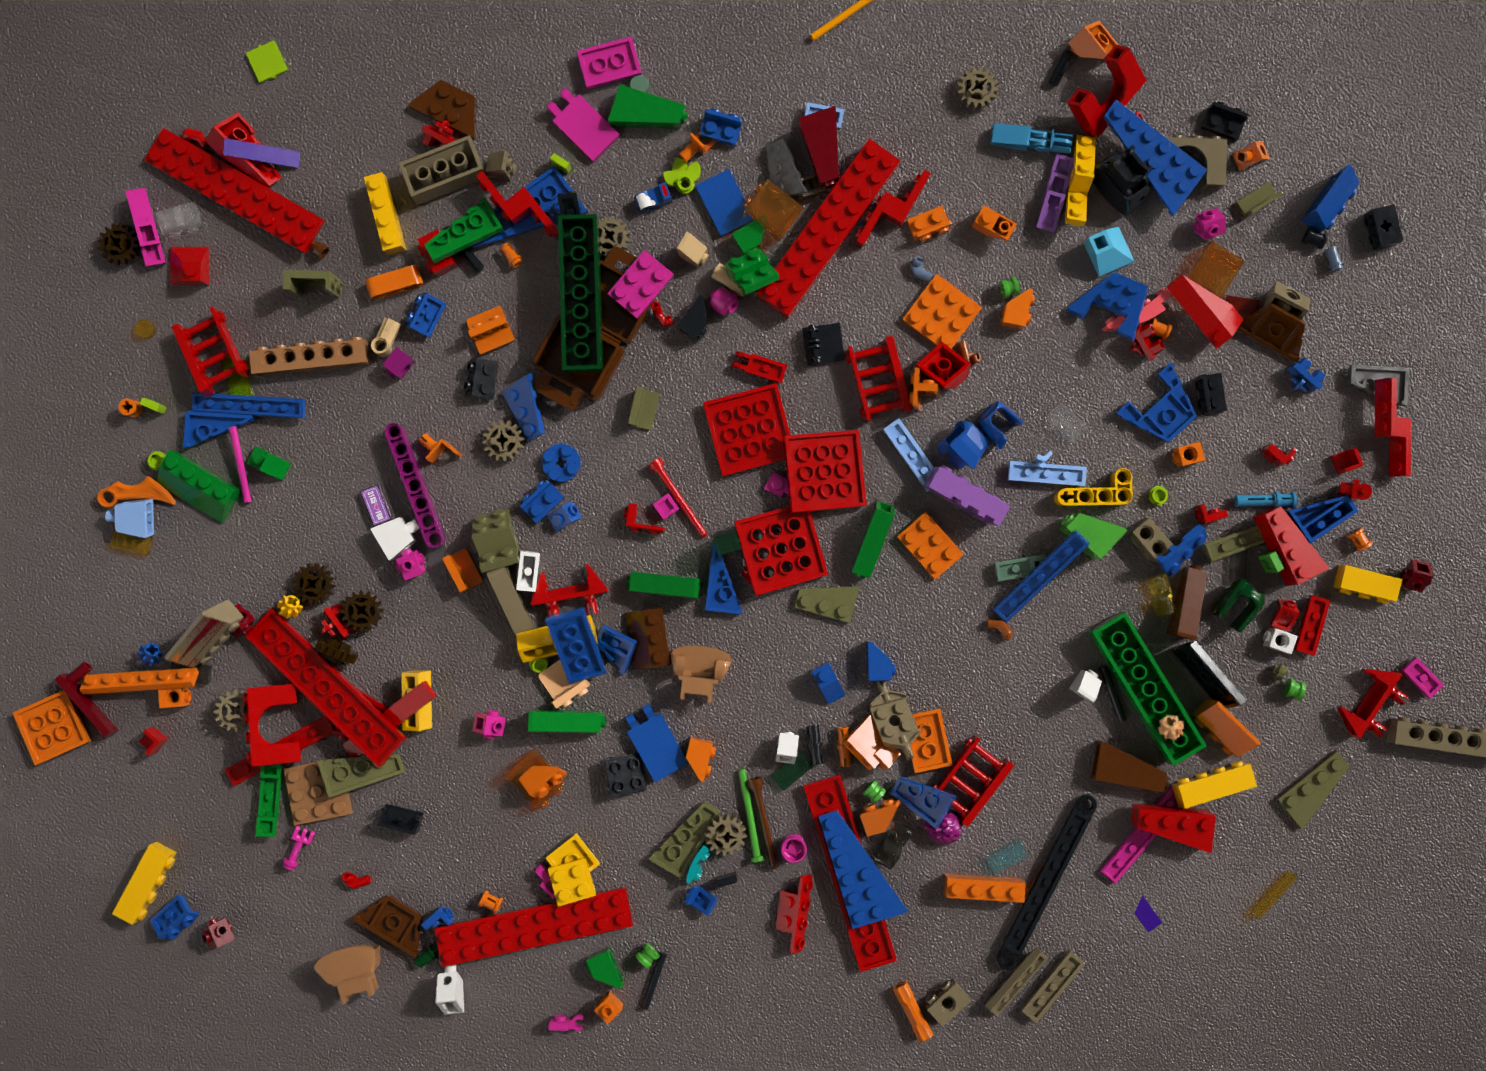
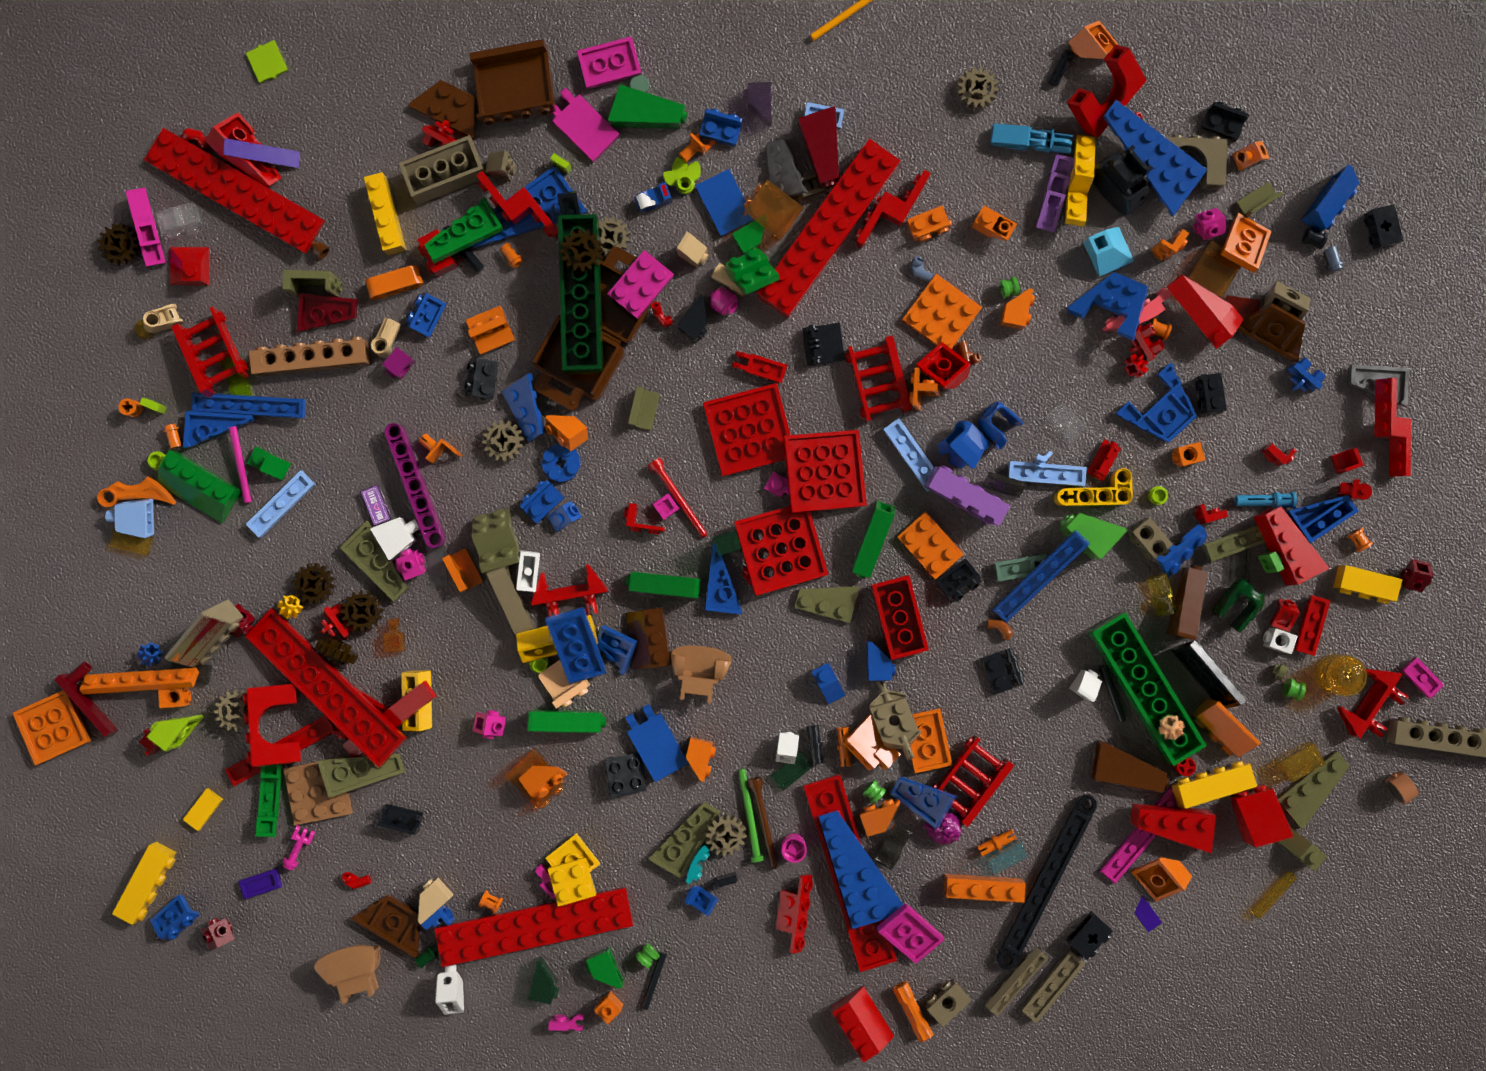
none -> tan piece [143,304,184,333]
none -> lime slope [147,714,203,751]
none -> orange pin [163,424,182,449]
none -> yellow tile [183,788,224,831]
none -> dark purple tile [238,868,283,899]
none -> light blue plate [246,470,316,538]
none -> dark red wing [297,293,358,332]
none -> olive wing [340,521,409,602]
none -> clear orange plate [383,618,405,652]
none -> tan slope [418,878,453,925]
none -> reddish brown panel [469,39,556,126]
none -> clear green slope [528,956,560,1005]
none -> orange slope [545,415,588,451]
none -> dark brown gear [560,229,603,273]
none -> clear purple slope [744,82,772,126]
none -> red slope [831,986,894,1063]
none -> red brick [870,575,929,660]
none -> dark pink plate [877,903,945,964]
none -> black bracket [935,558,982,603]
none -> orange pin [977,829,1017,857]
none -> black plate [981,647,1025,694]
none -> clear smoke tile [983,472,1026,498]
none -> black brick [1066,911,1113,960]
none -> red hinge [1086,439,1121,482]
none -> red gear [1124,353,1149,378]
none -> orange slope [1131,857,1192,902]
none -> orange bracket [1150,229,1189,261]
none -> red wheel [1173,757,1196,776]
none -> orange plate [1221,213,1272,273]
none -> red slope [1230,784,1293,848]
none -> clear yellow panel [1274,741,1326,783]
none -> olive slope [1278,827,1327,871]
none -> clear yellow wheel [1313,654,1367,696]
none -> nougat piece [1385,771,1419,805]

